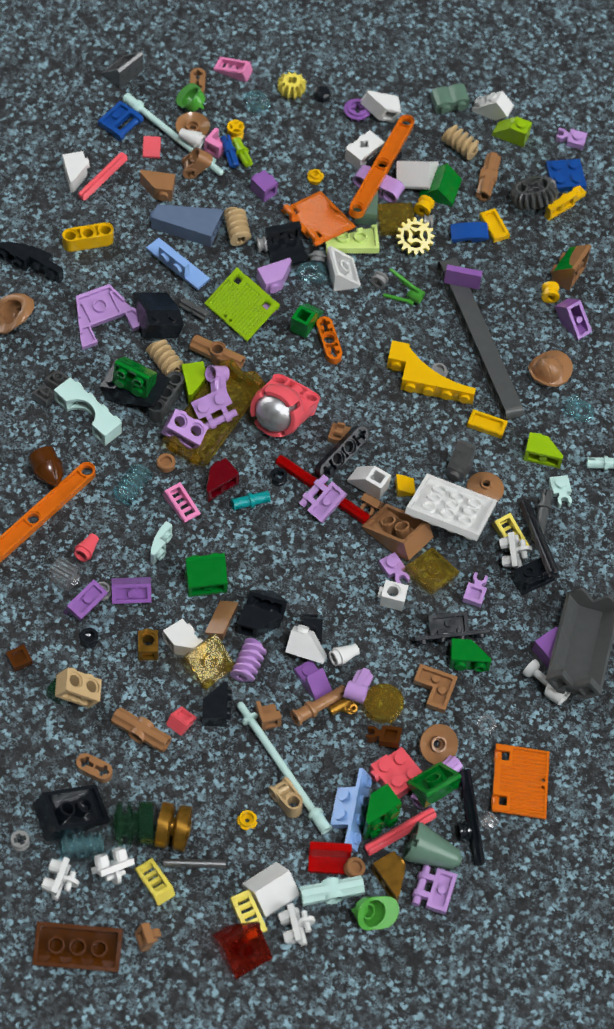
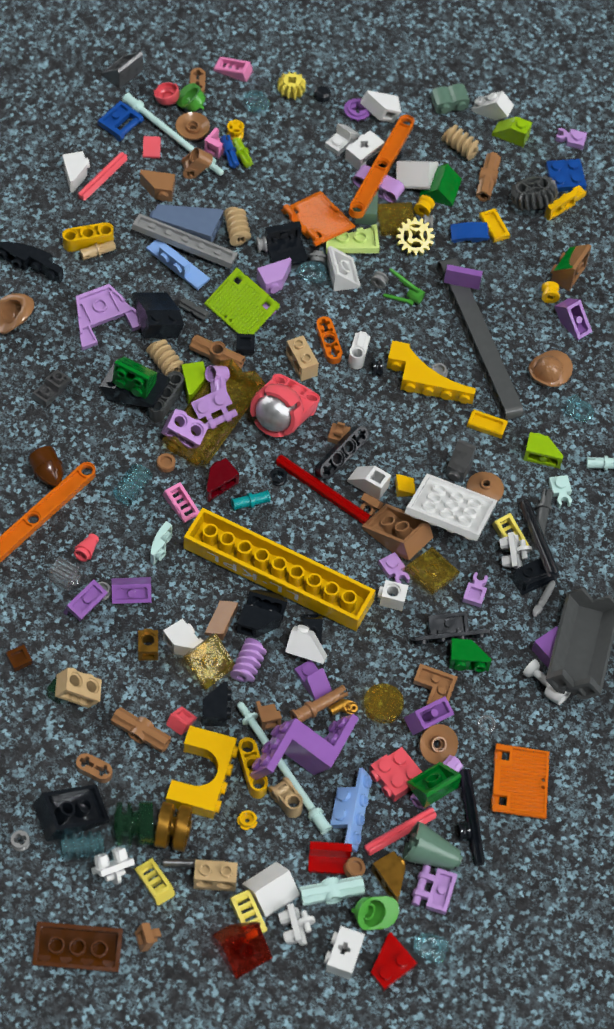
white hips [41,857,79,901] -> none
light aqua arch [54,377,122,446] -> none
black tile [79,628,99,648] -> none
white cone [178,128,205,148] -> none
green slope [185,553,228,597] -> none
medium lavender brick [250,170,278,202] -> none
green slope [290,303,324,338] -> none
lavender plate [299,474,348,523] -> none
yellow plate [307,169,324,185] -> none
white cone [329,643,360,666] -> none
lavender piece [343,668,373,704] -> none
green slope [363,784,402,840] -> none
reddish brown plate [365,725,403,748] -> none
clear bush [479,810,499,831] -> none
none -> tan axle [79,241,116,261]
none -> light grey plate [132,213,238,269]
none -> coral hair [154,82,180,106]
none -> yellow arch [166,726,238,819]
none -> yellow brick [184,507,376,631]
none -> tan brick [193,860,238,892]
none -> black tile [236,334,255,356]
none -> yellow beam [238,737,268,799]
none -> medium lavender bracket [249,714,359,780]
none -> tan brick [286,335,319,381]
none -> white brick [324,926,365,980]
none -> white slope [325,124,360,156]
none -> white piece [348,331,371,369]
none -> red wing [370,932,417,991]
none -> black bush [371,359,383,376]
none -> medium lavender slope [404,696,454,735]
none -> clear light blue piece [414,933,449,964]
none -> light grey piece [532,580,556,617]

